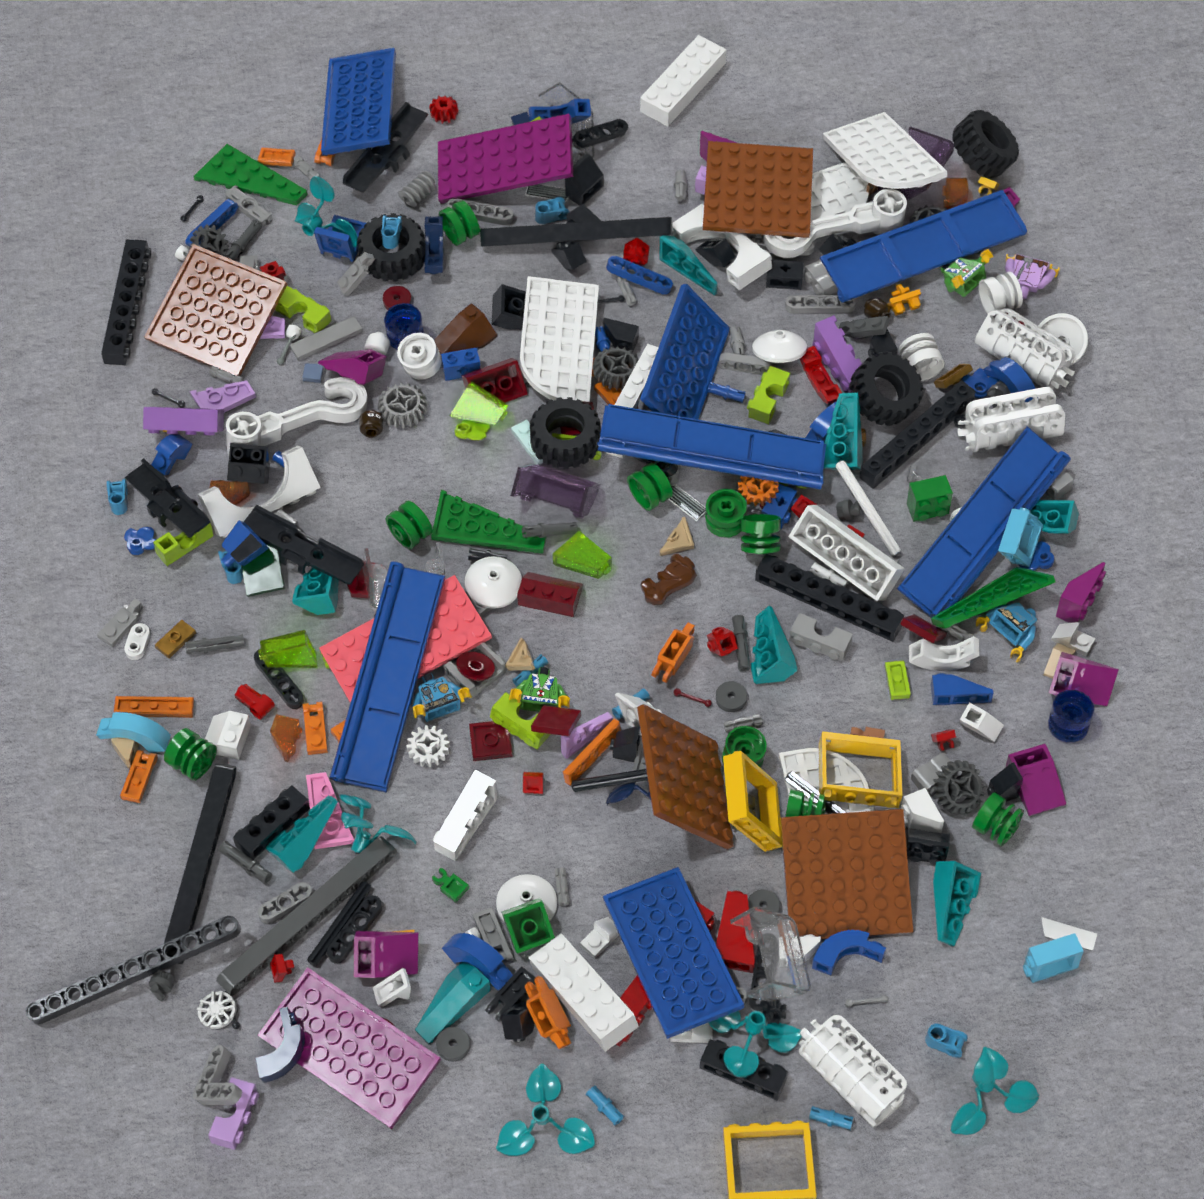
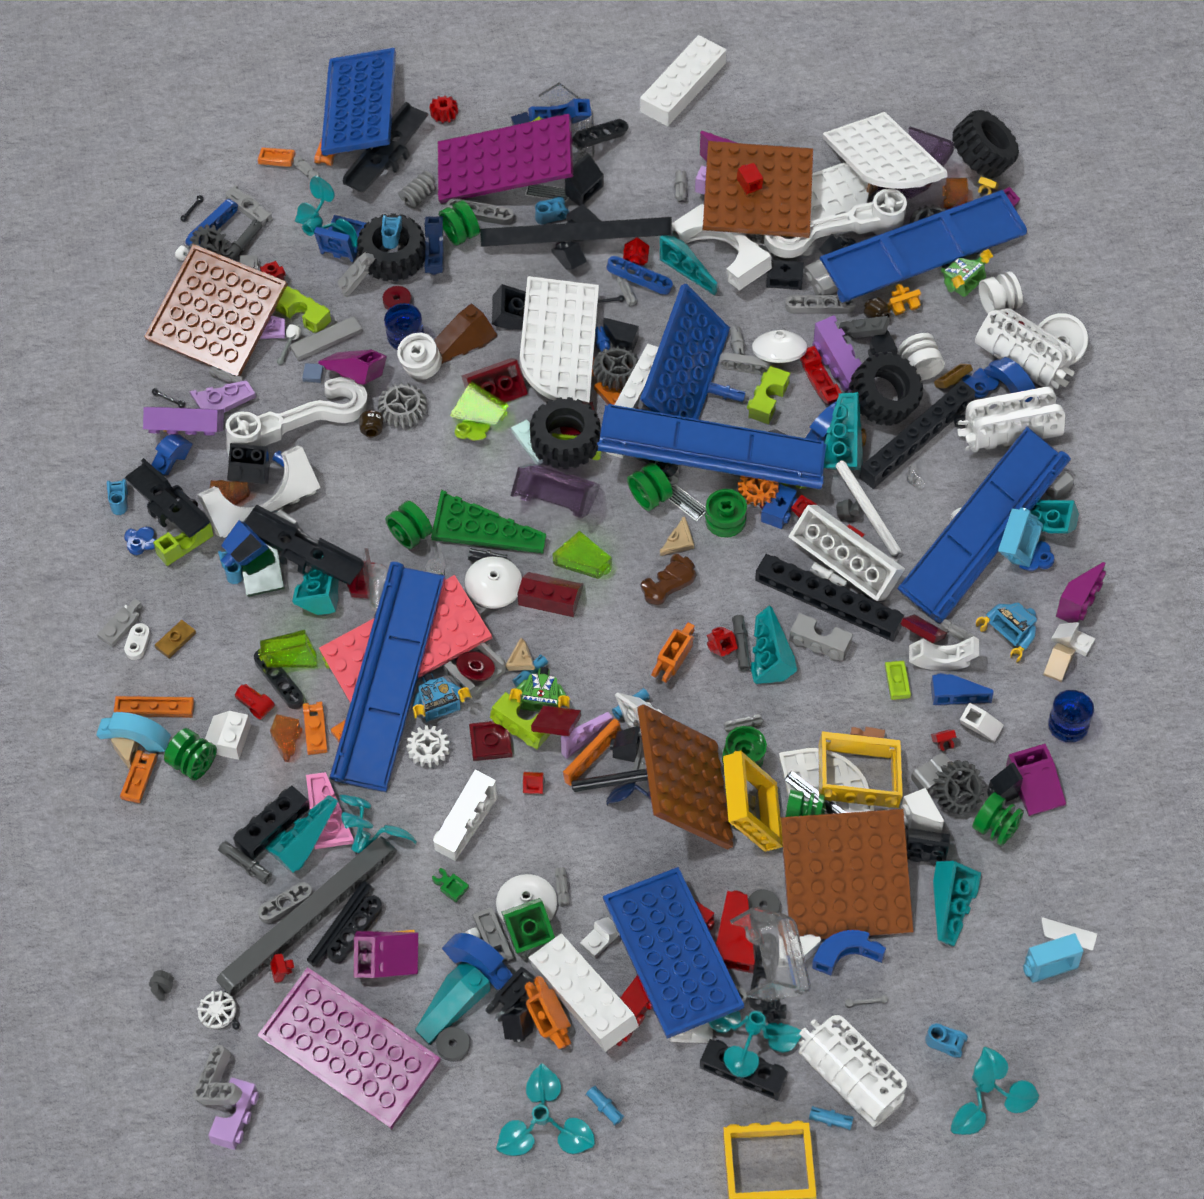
black beam [25,916,241,1024] -> none
black brick [101,239,151,365] -> none
black beam [164,763,237,964] -> none
dark grey pin [185,634,245,654] -> none
green wing [194,144,308,206] -> none
arch [255,1007,305,1083] -> none
white head [364,332,390,356] -> none
white slope [372,968,411,1007] -> none
blue brick [441,348,481,381] -> none
dark grey pin [522,522,578,538] -> none
dark red hinge [673,688,712,707] -> none
black slope [695,238,736,267] -> none
dark grey piece [716,681,747,712] -> none
green wheel [741,514,781,554] -> none
green brick [906,475,953,522] -> none
green wing [931,567,1056,629] -> none
dark grey piece [987,382,1010,408] -> none
lavender torso [1005,254,1060,299] -> none
magenta slope [1049,652,1119,706] -> none
none -> red brick [737,162,763,195]

